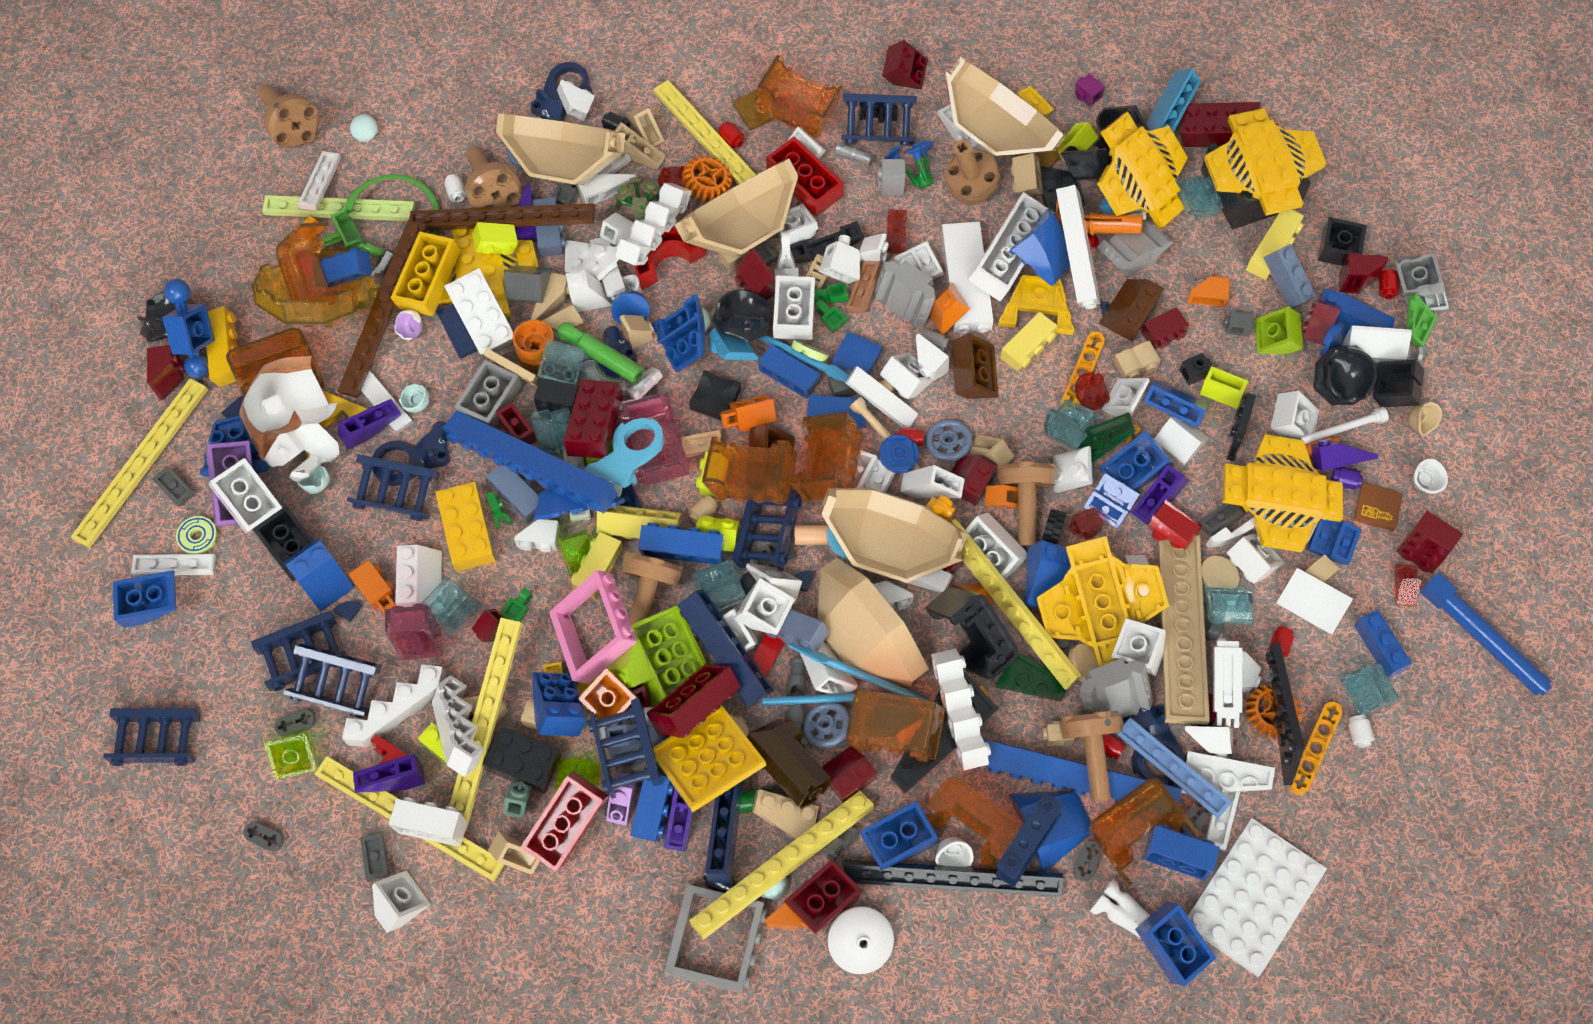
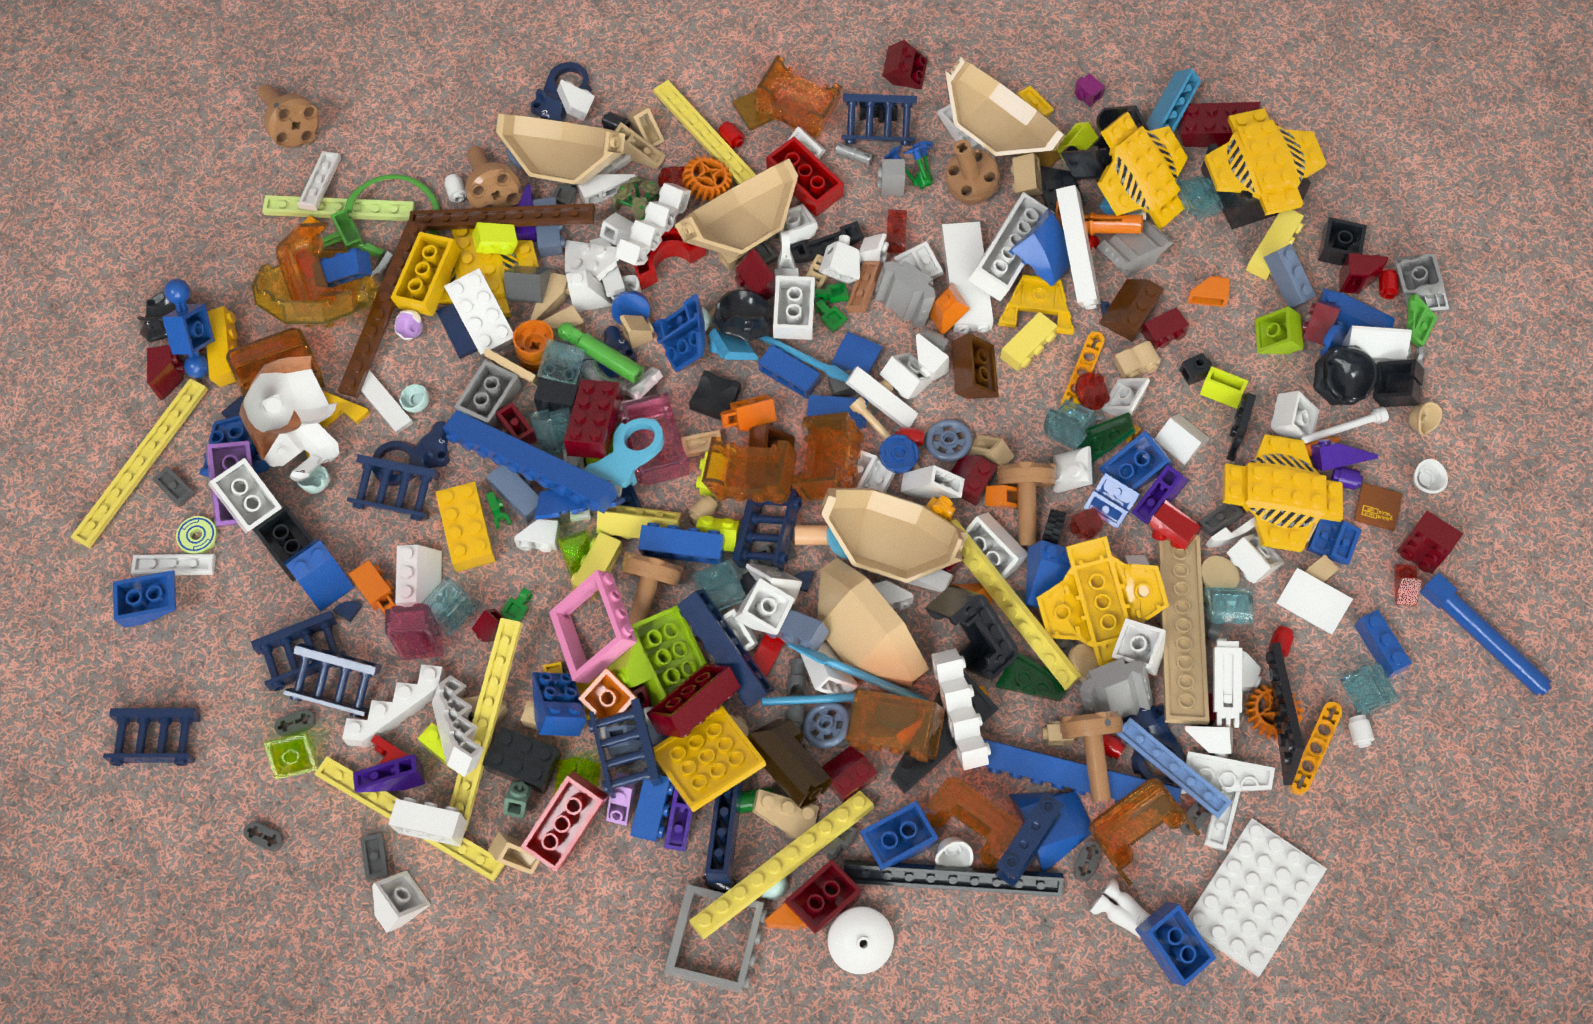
dark purple slope [338,399,401,450] -> none
light aqua hair [350,114,378,142] -> none
yellowish green tile [791,340,829,362] -> none
blue brick [1142,825,1220,881] -> none
blue brick [1144,380,1209,428] -> none
dark grey brick [1223,311,1254,337] -> none

